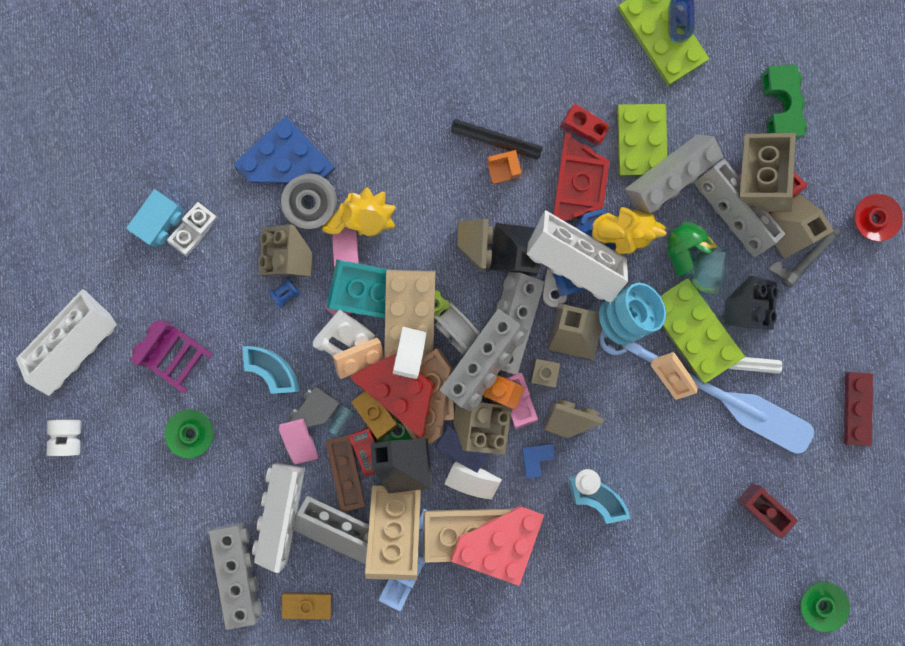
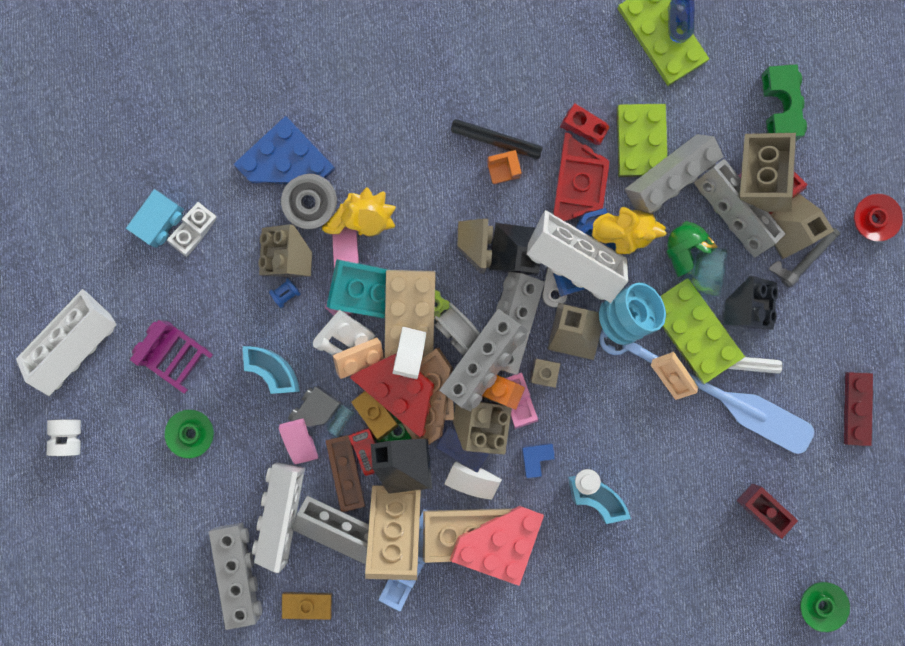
dark tan slope [543,399,604,438] -> none

